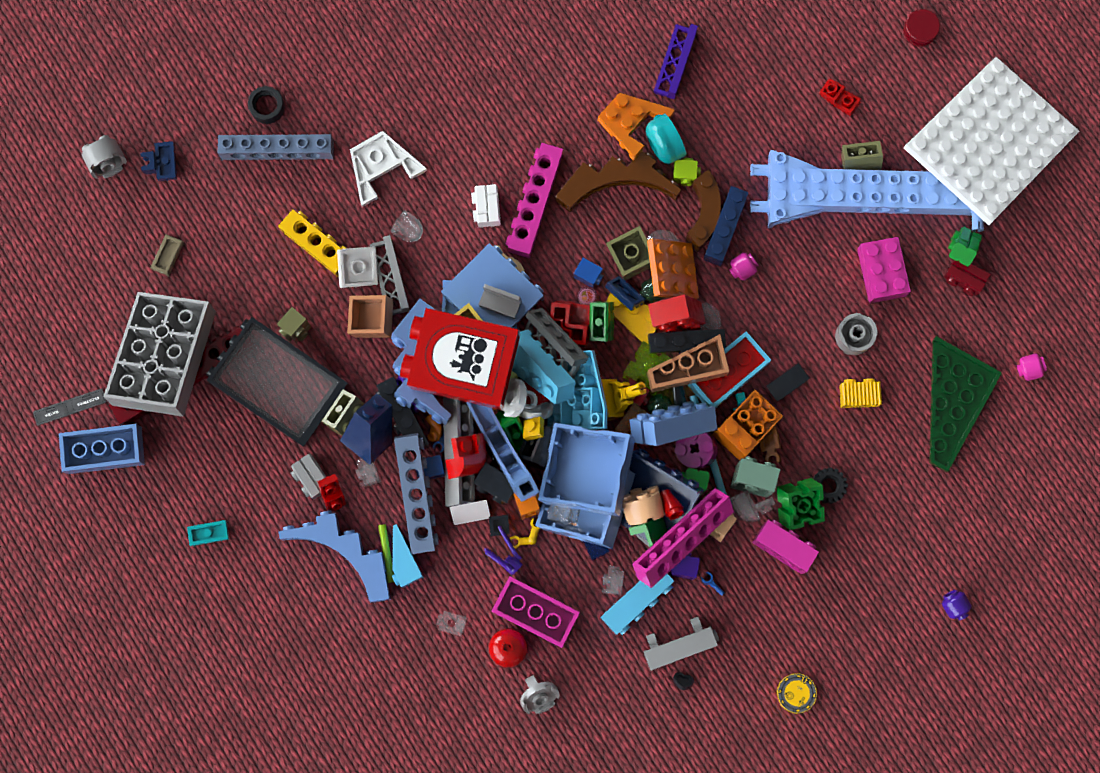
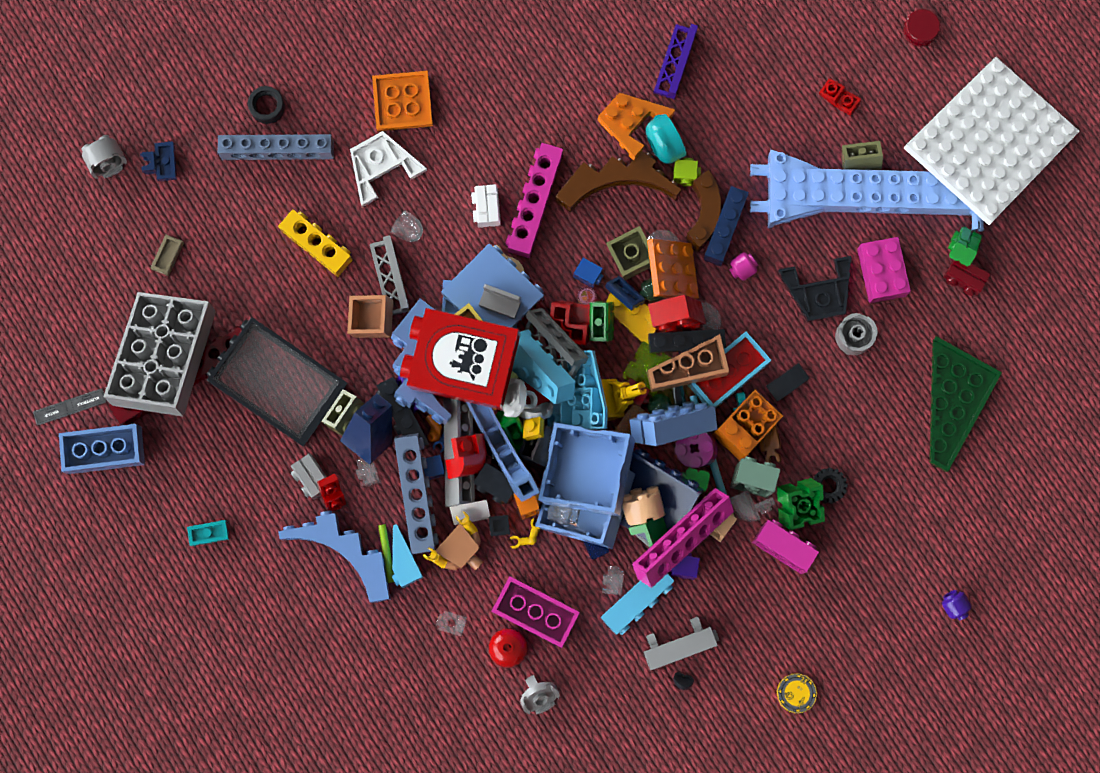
olive brick [277,307,312,344] -> none
white tile [337,246,378,288] -> none
dark purple plant [484,525,522,575] -> none
red cone [660,489,684,520] -> none
blue hand [701,572,725,596] -> none
yellow brick [839,379,882,408] -> none
dark pink head [1017,354,1047,381] -> none
none -> orange plate [372,71,433,131]
none -> nougat torso [423,511,484,571]
none -> black wing [778,256,852,322]

